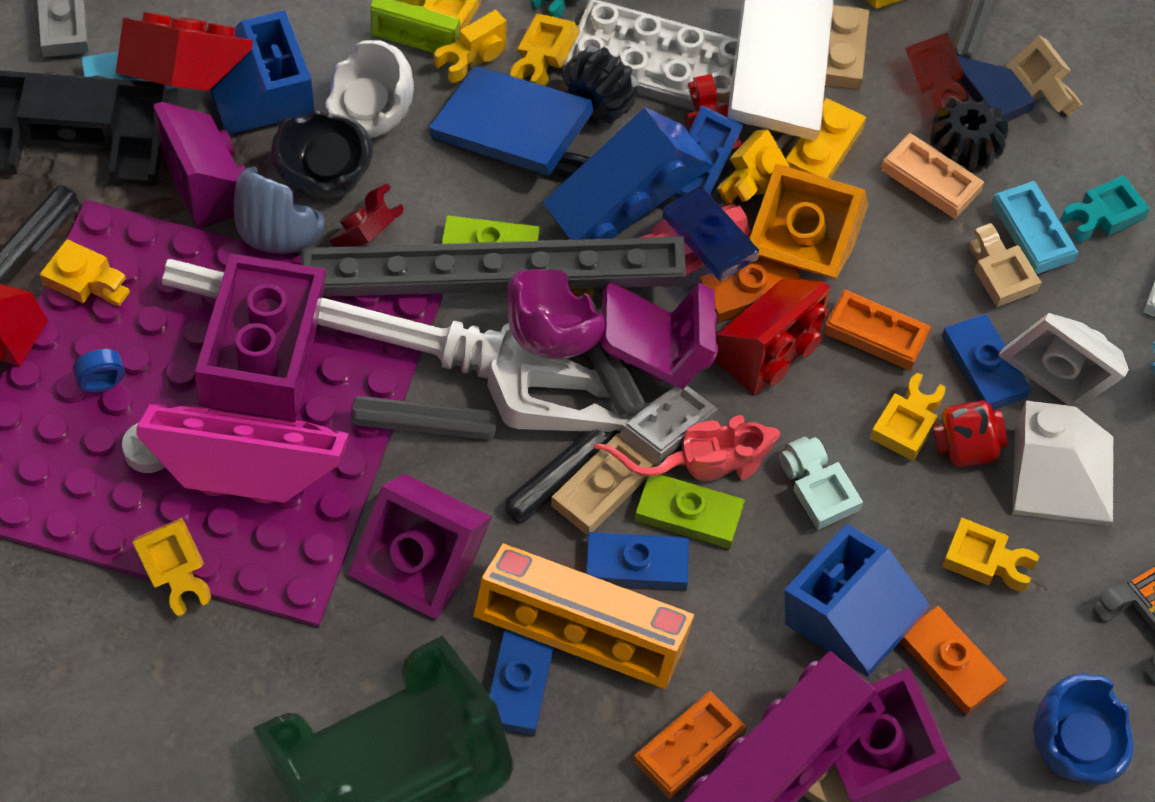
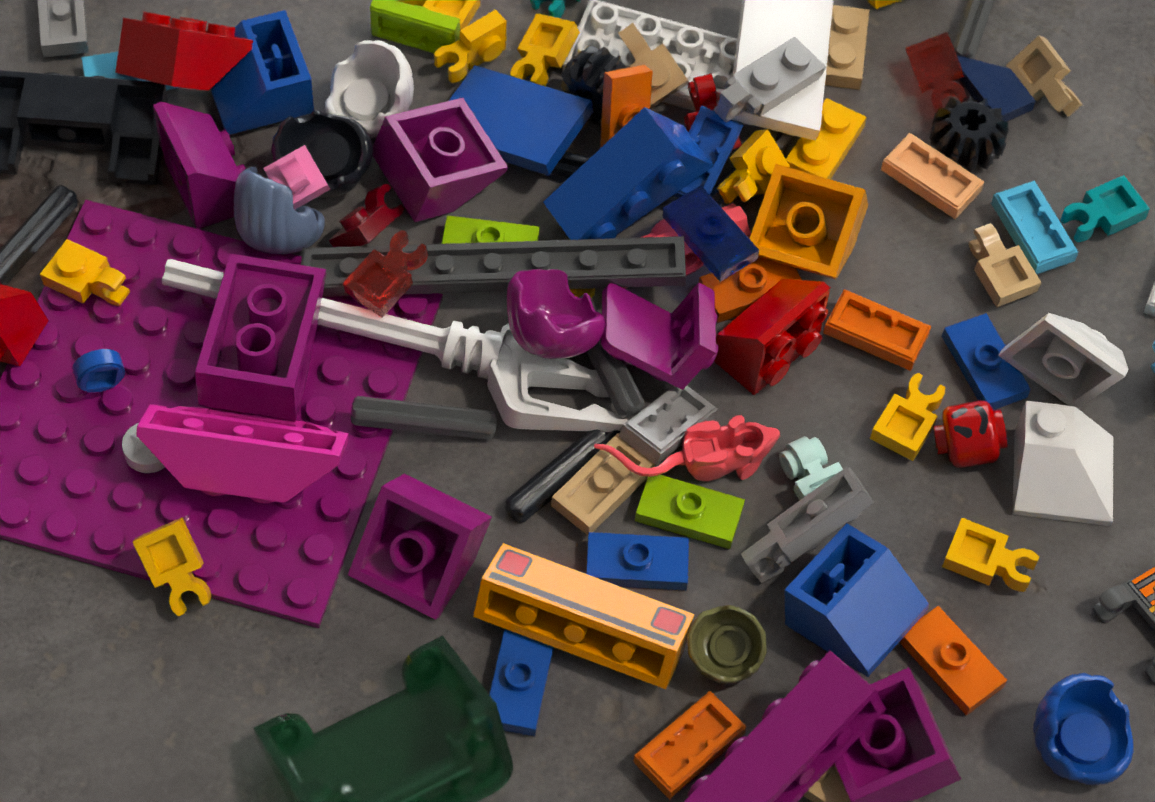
none -> bright pink tile [263,145,331,209]
none -> clear red plate [343,230,428,318]
none -> magenta slope [373,98,508,222]
none -> orange plate [600,65,653,148]
none -> tan plate [618,23,689,108]
none -> olive hair [688,605,767,684]
none -> light grey hinge [714,37,826,123]
none -> light grey hinge [741,467,874,583]

